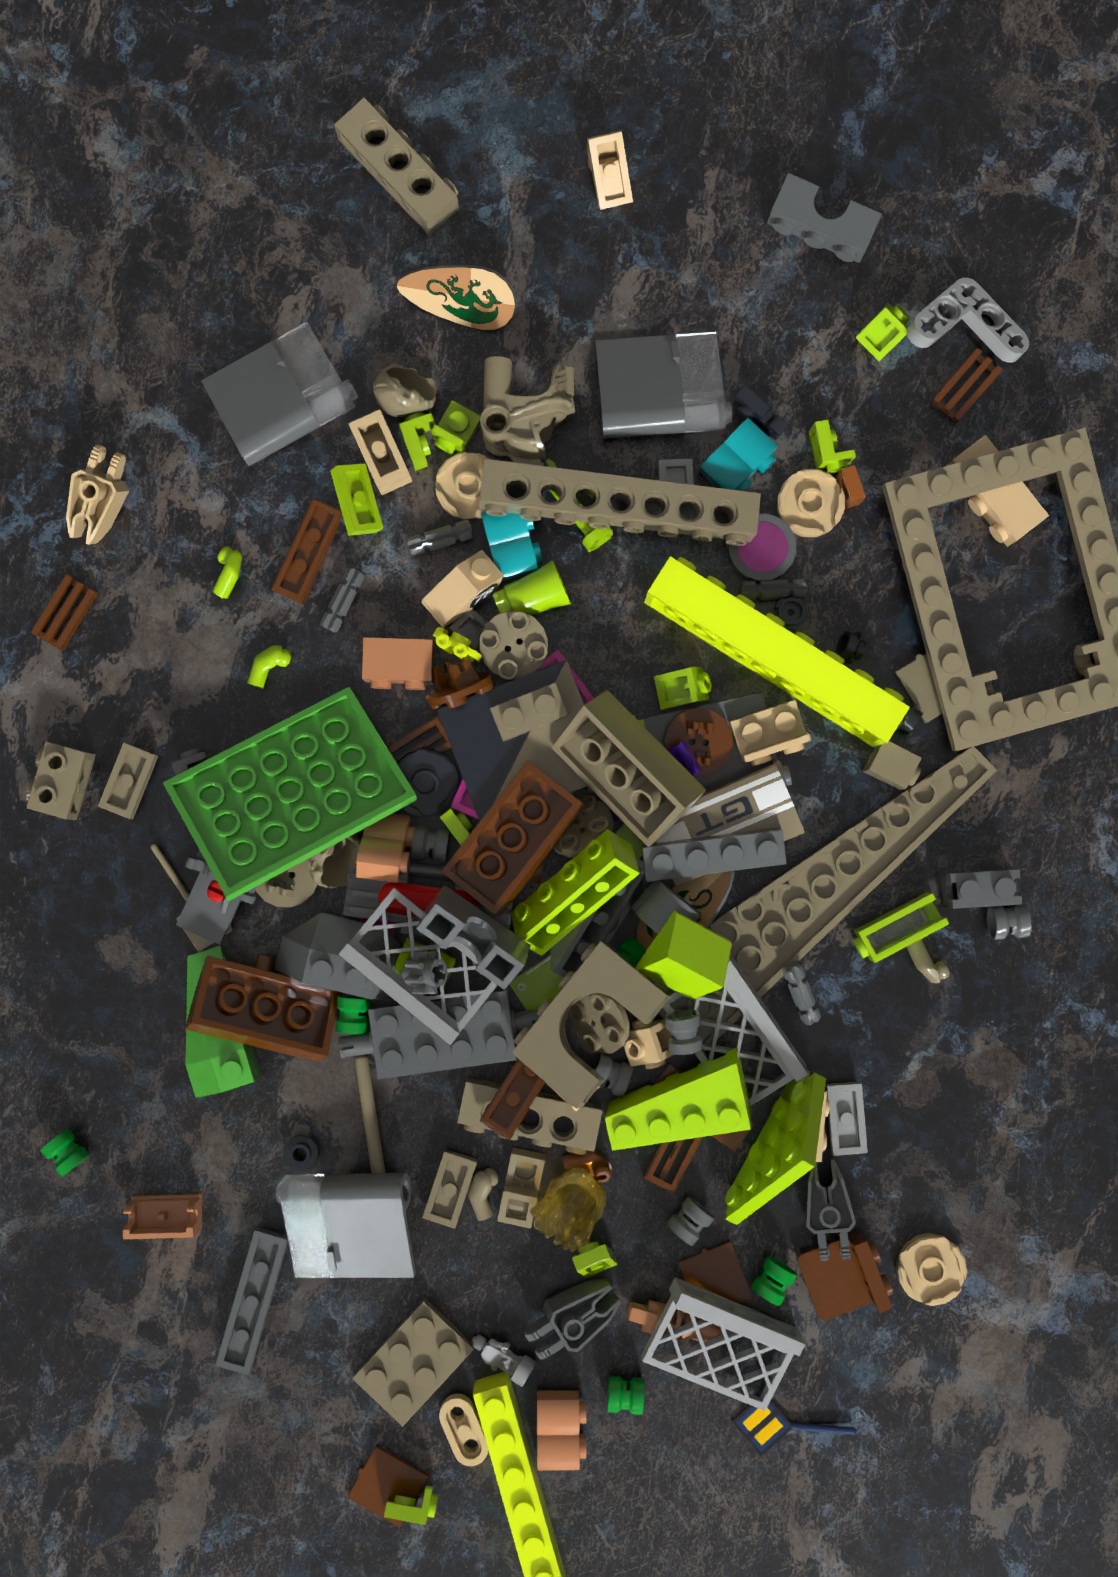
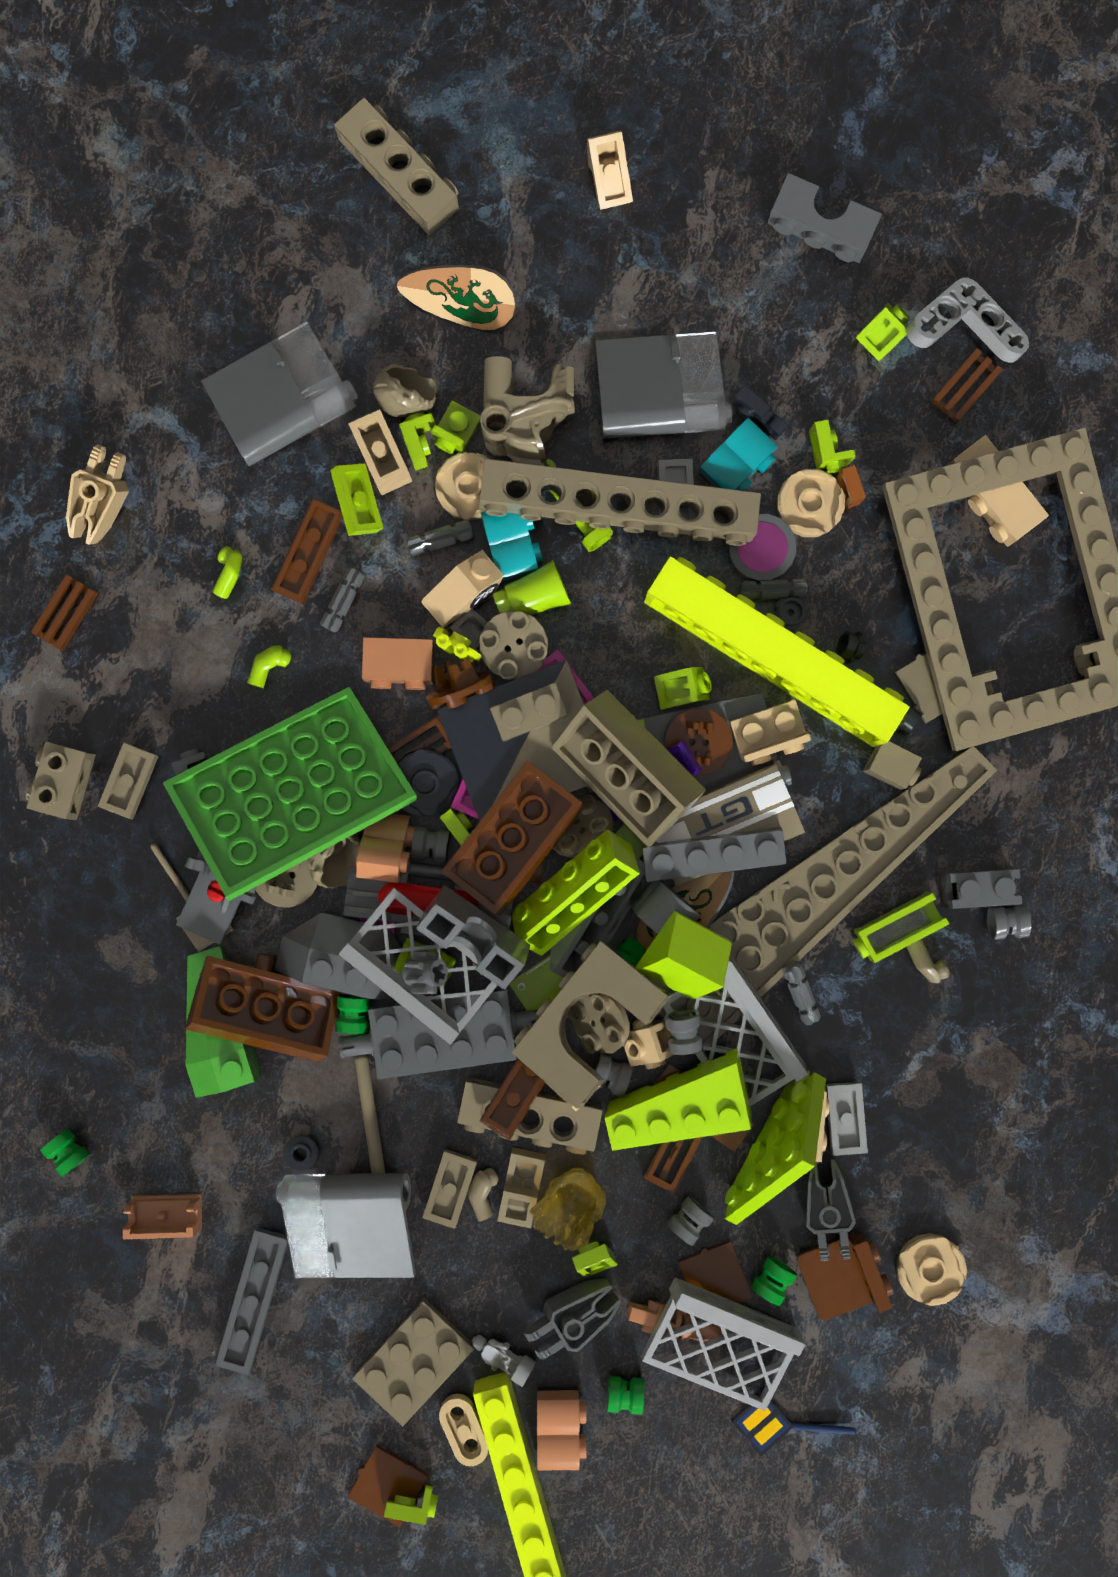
reddish brown arm [561,1150,612,1183] -> none

